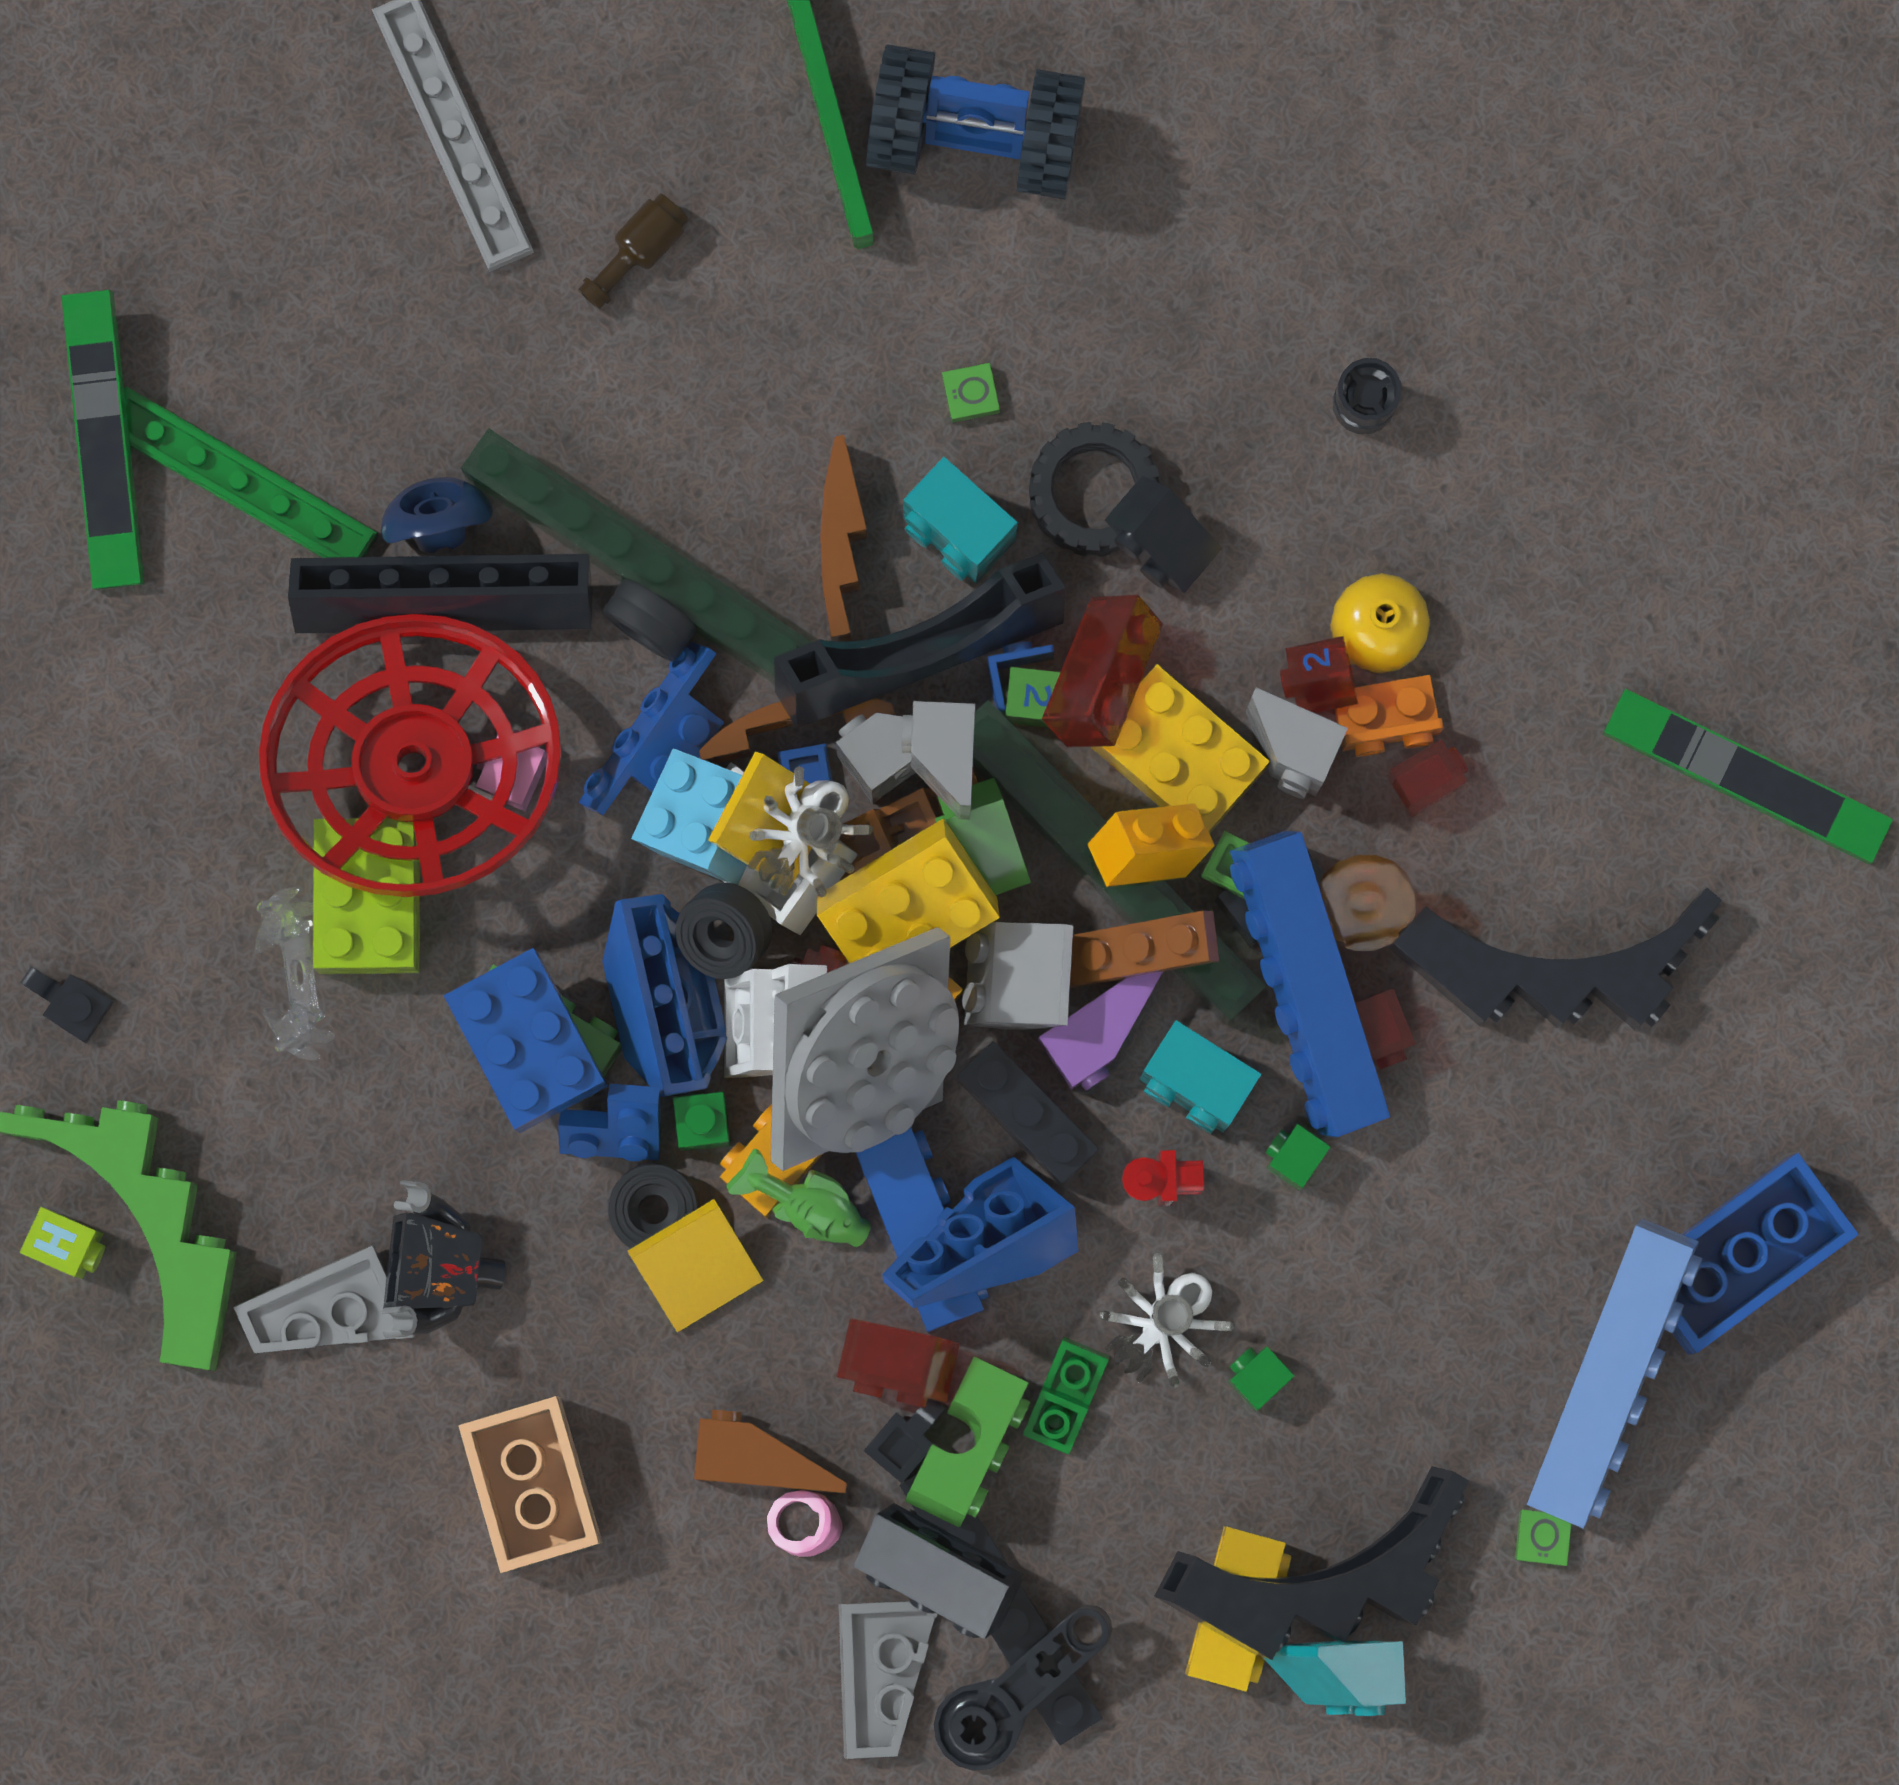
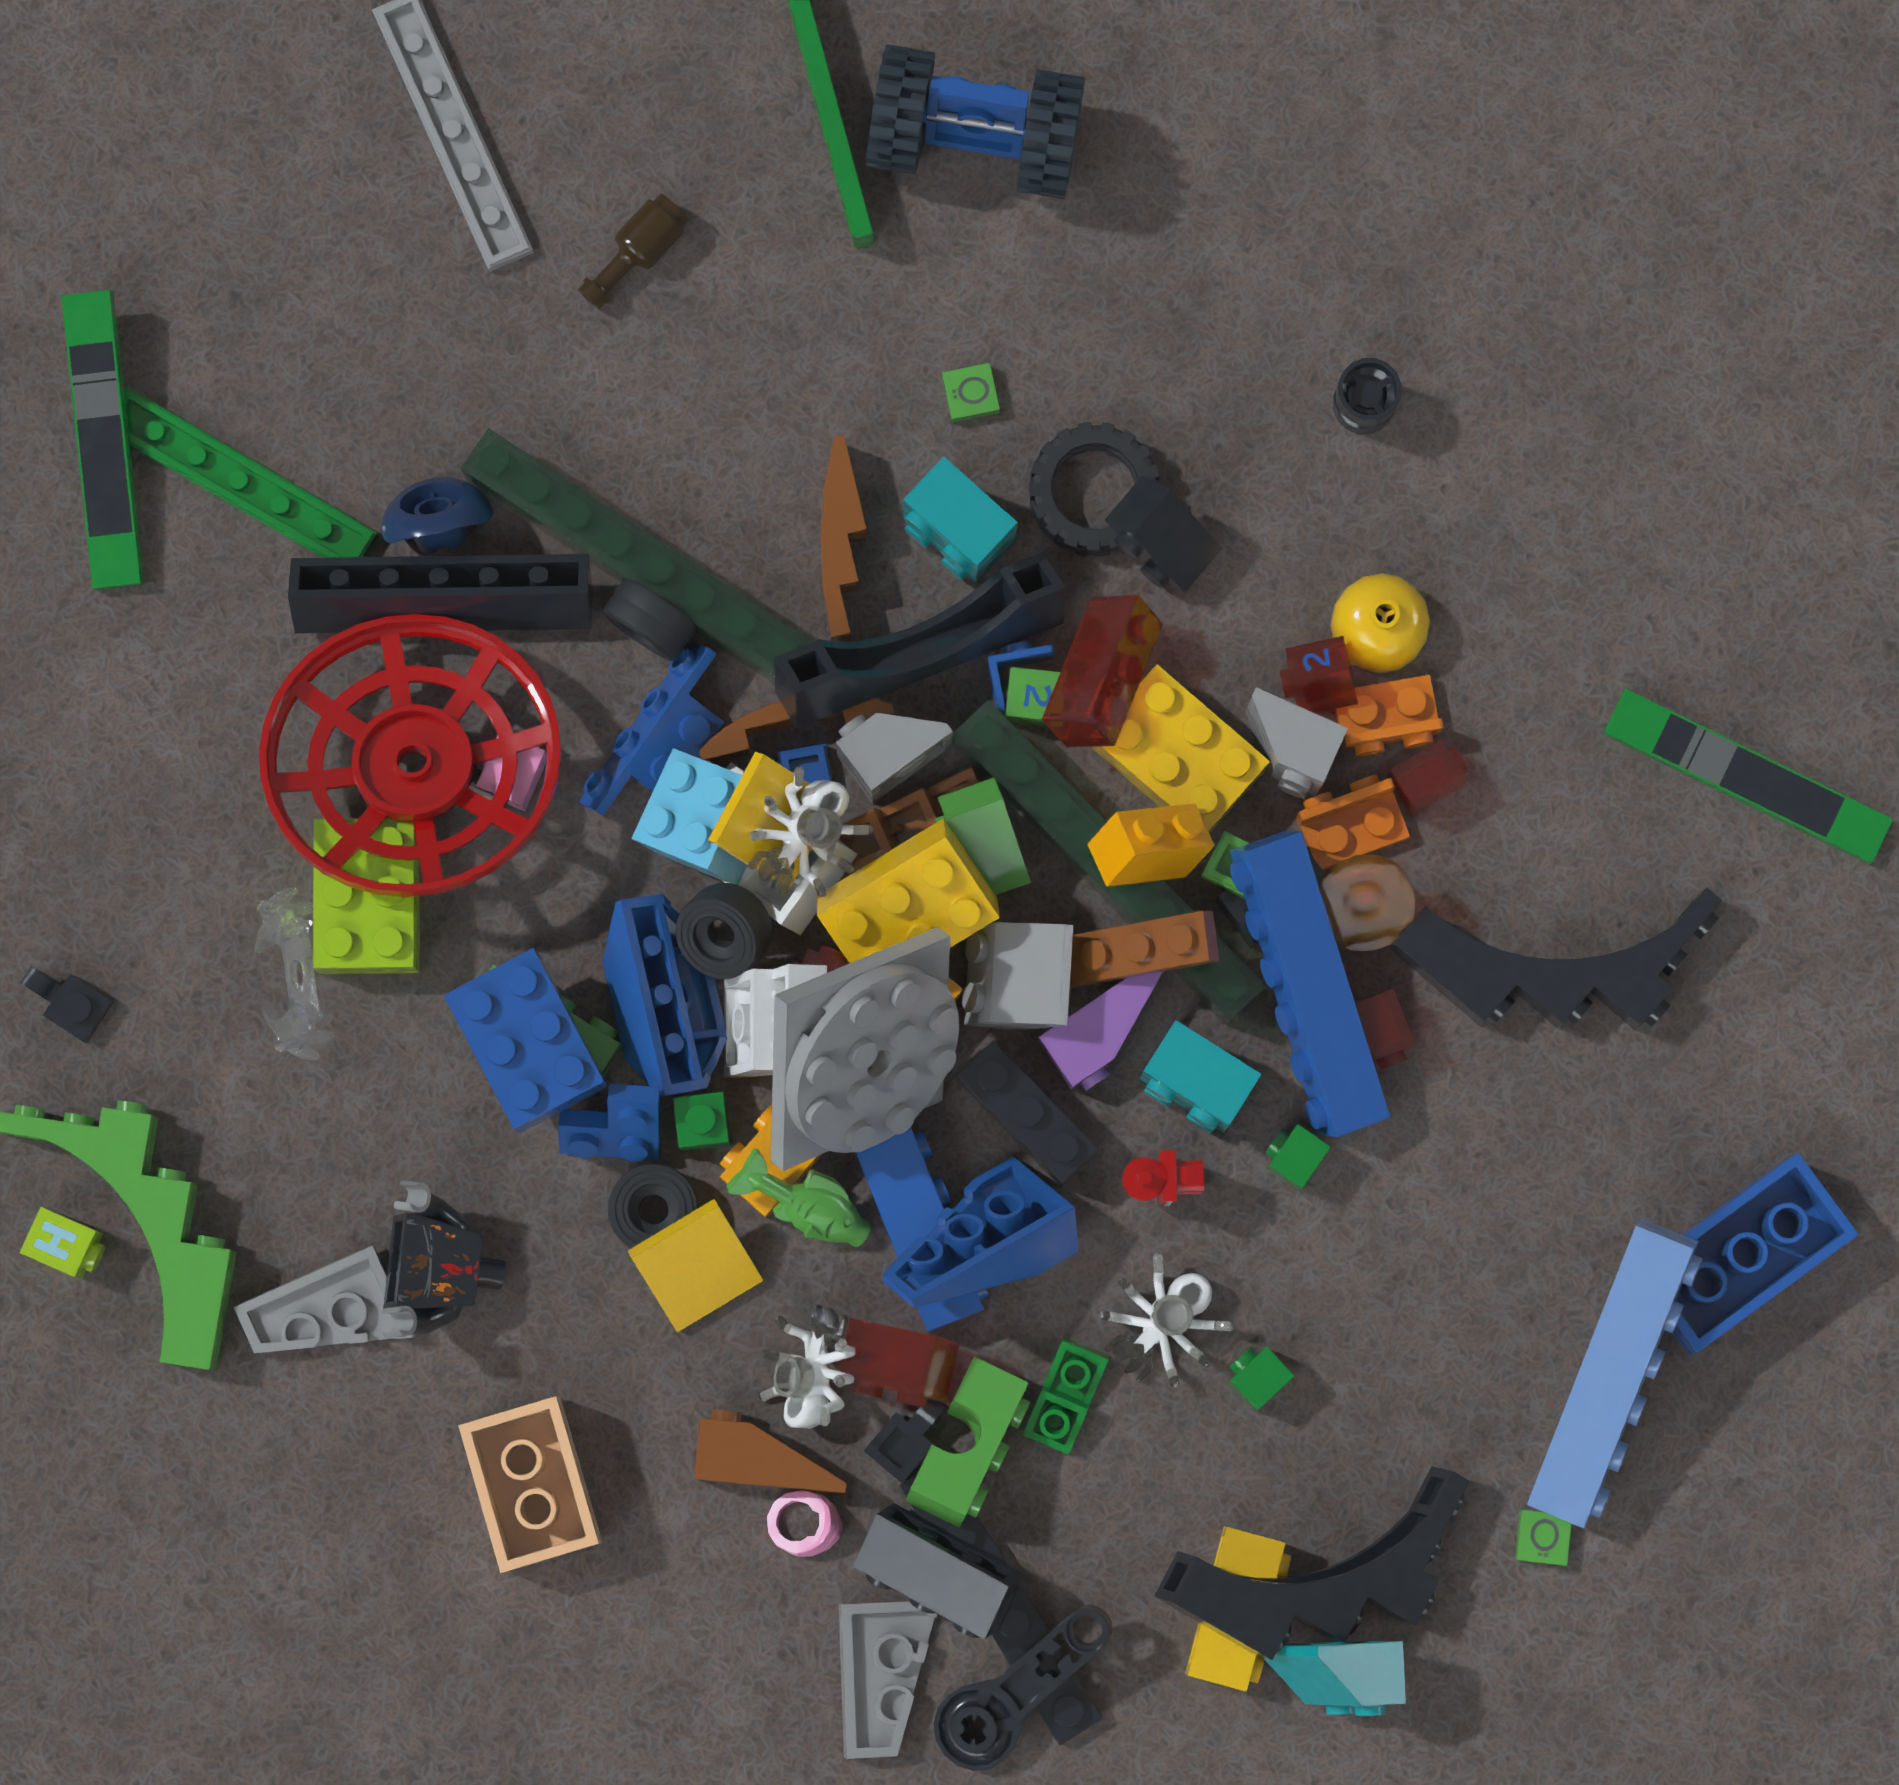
light grey slope [902,701,975,820] -> none
none -> animal [756,1305,856,1429]
none -> orange bracket [1296,775,1410,870]

